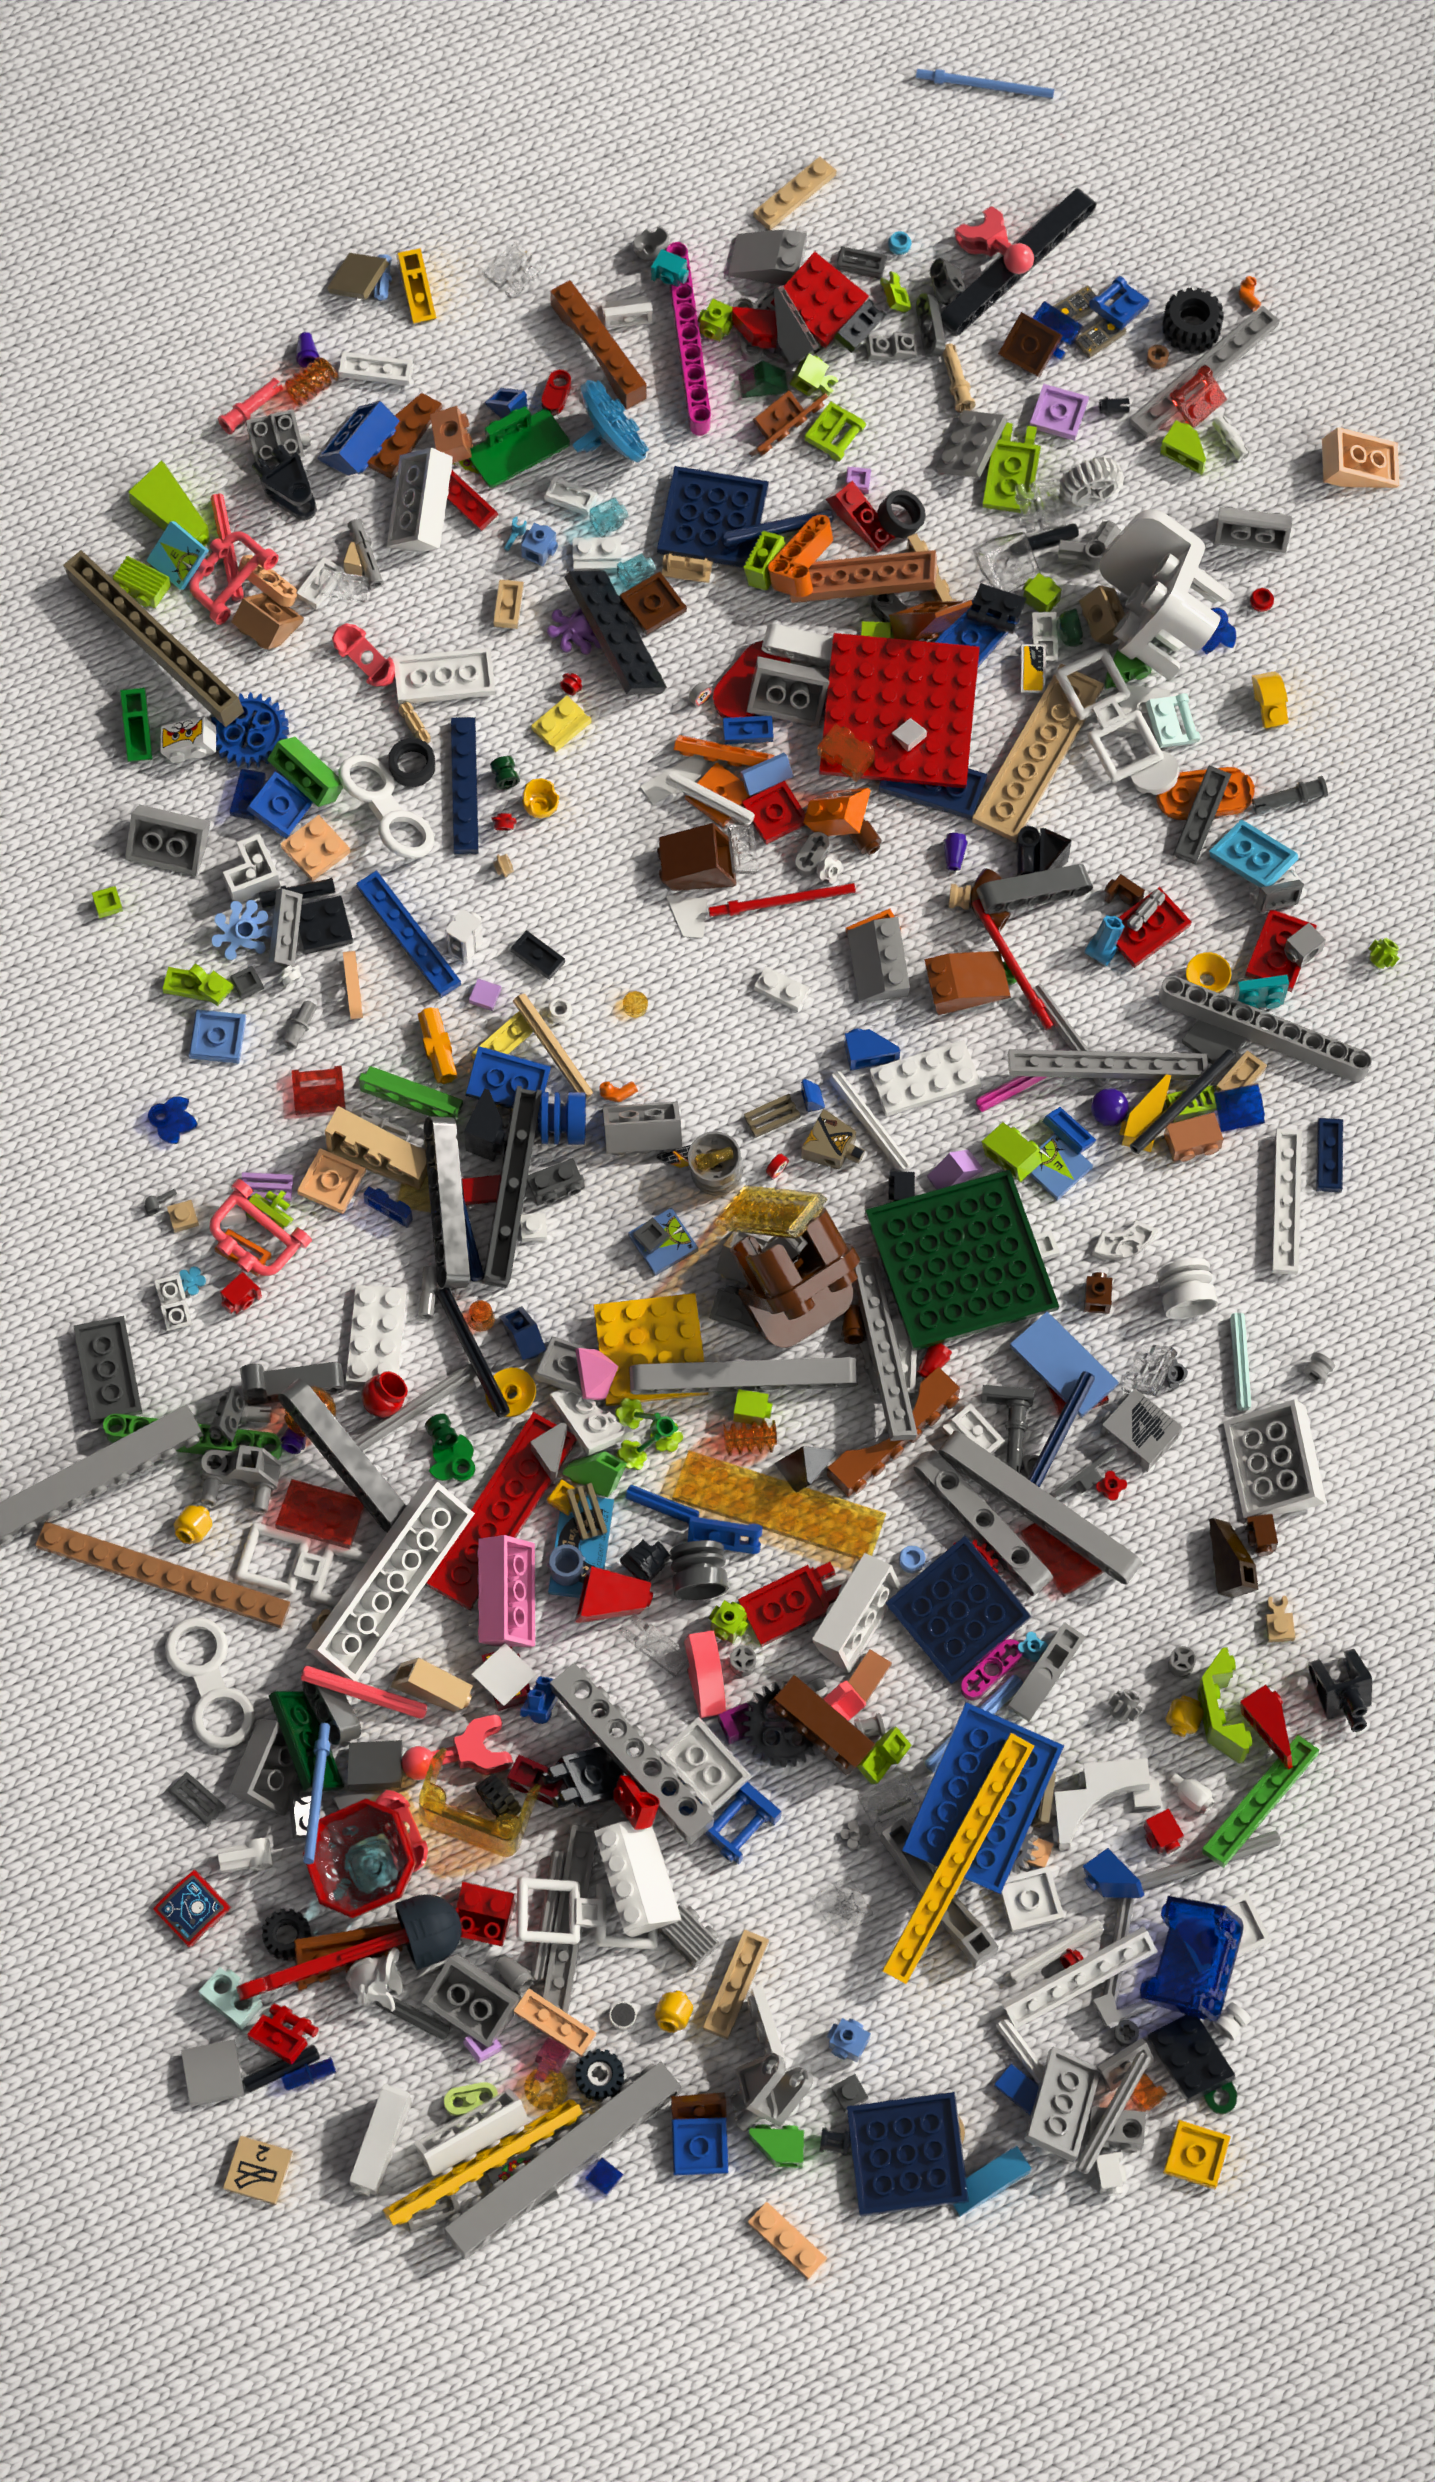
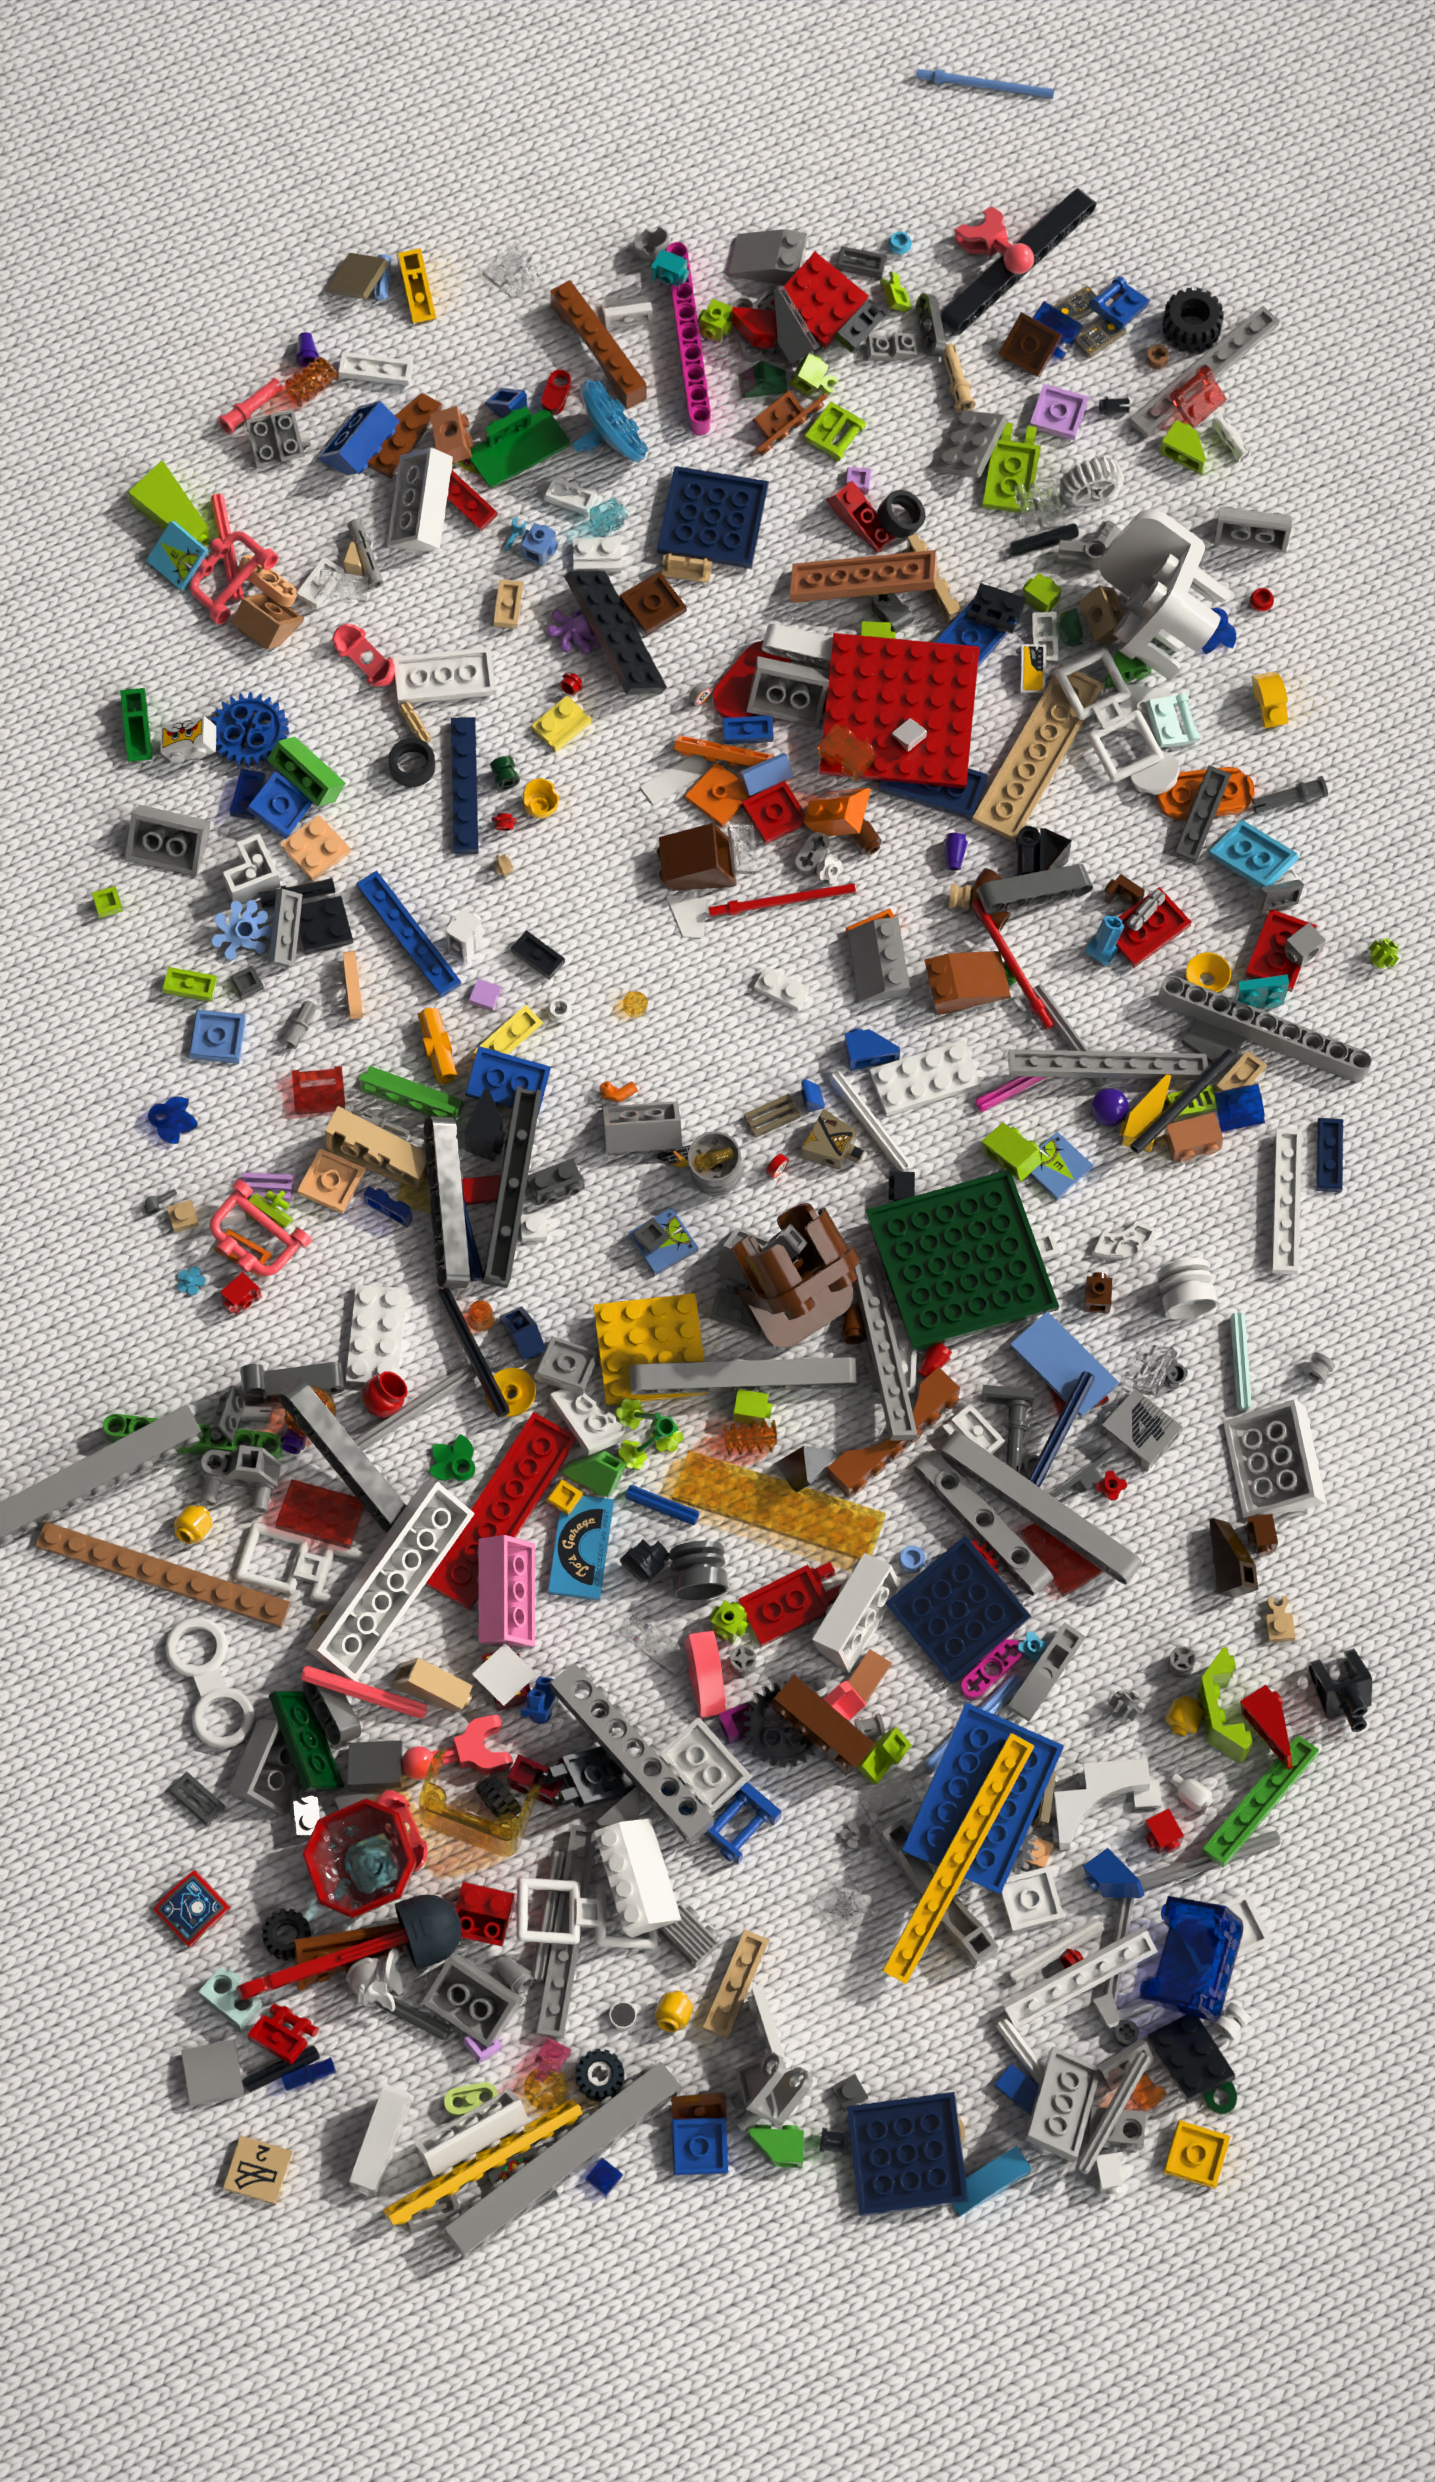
dark tan brick [63,550,244,727] -> none
dark grey plate [73,1316,143,1424] -> none
lime brick [112,556,171,609] -> none
white slope [155,1273,192,1331] -> none
lime plate [189,964,233,1007] -> none
white piece [218,1838,273,1873] -> none
black piece [251,445,317,520] -> none
white plate [278,965,302,987] -> none
medium blue bar [303,1723,331,1864] -> none
white bar [339,755,434,859] -> none
light grey piece [418,1266,437,1319] -> none
dark green wheel [425,1413,458,1450] -> none
tan axle [513,994,593,1099] -> none
light nougat plate [514,1989,596,2057] -> none
light grey slope [530,1423,567,1480] -> none
blue wheel [538,1092,586,1145] -> none
sand blue piece [547,1544,585,1586] -> none
dark tan tile [566,1483,608,1541] -> none
bright pink slope [575,1348,618,1400] -> none
red slope [575,1566,653,1623] -> none
red plate [613,1775,660,1830] -> none
clear light blue brick [617,553,656,590] -> none
white axle [666,771,755,826] -> none
blue plate [687,1516,763,1554] -> none
clear yellow plate [713,1186,828,1239] -> none
dark blue axle [721,509,834,546] -> none
lime brick [743,531,785,591] -> none
light nougat plate [748,2202,827,2280] -> none
tan plate [753,156,836,231] -> none
orange beam [768,515,833,597] -> none
medium blue brick [827,2018,871,2062] -> none
dark orange slope [889,600,973,641] -> none
lavender slope [927,1149,983,1190] -> none
dark grey piece [930,258,965,305] -> none
clear slope [973,532,1041,592] -> none
blue tile [1042,1107,1096,1155] -> none
orange arm [1239,276,1261,312] -> none
light nougat slope [1322,427,1399,488] -> none

